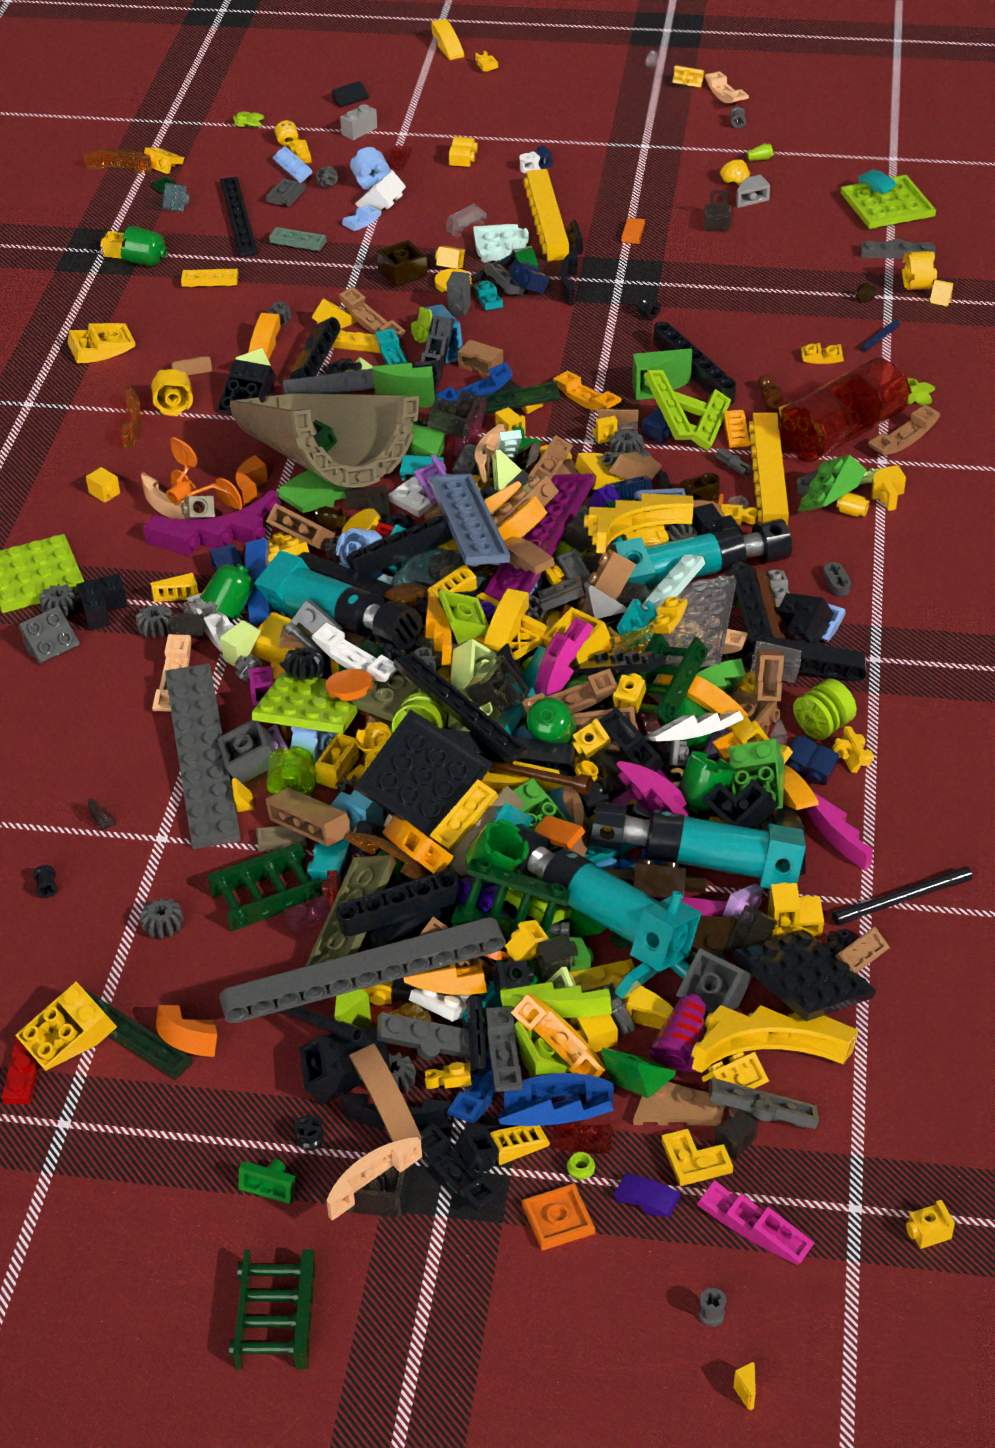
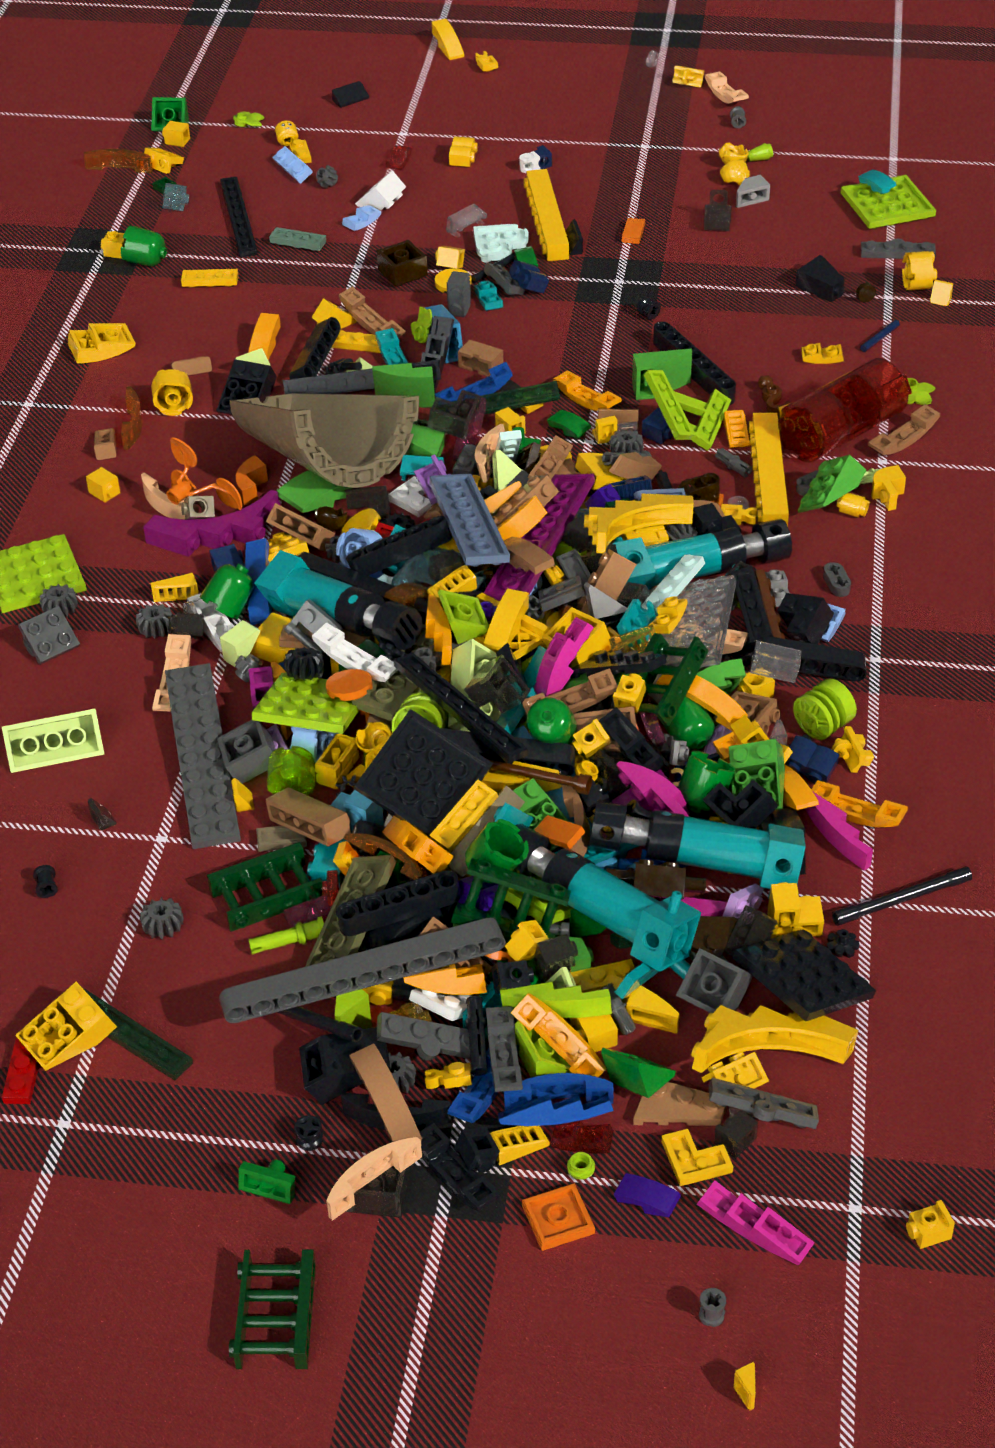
black brick [76,574,127,630] -> none
orange brick [156,1005,217,1057] -> none
dark grey plate [266,179,306,207] -> none
dark grey gear [268,302,291,325] -> none
dark green panel [313,420,338,453] -> none
light grey brick [340,104,377,140] -> none
light blue brick [350,147,390,190] -> none
black slope [560,249,578,306] -> none
white slope [645,711,744,741] -> none
magenta cone [649,994,706,1072] -> none
medium nougat brick [754,649,784,701] -> none
medium nougat plate [835,927,890,973] -> none
none -> yellowish green slope [2,709,104,773]
none -> medium nougat slope [94,428,117,460]
none -> green slope [151,97,189,132]
none -> yellow brick [162,121,190,147]
none -> lime pin [248,916,324,955]
none -> yellow plate [333,841,360,876]
none -> green slope [547,410,591,438]
none -> yellow hair [719,143,749,164]
none -> black slope [796,255,844,303]
none -> light orange slope [811,780,908,827]

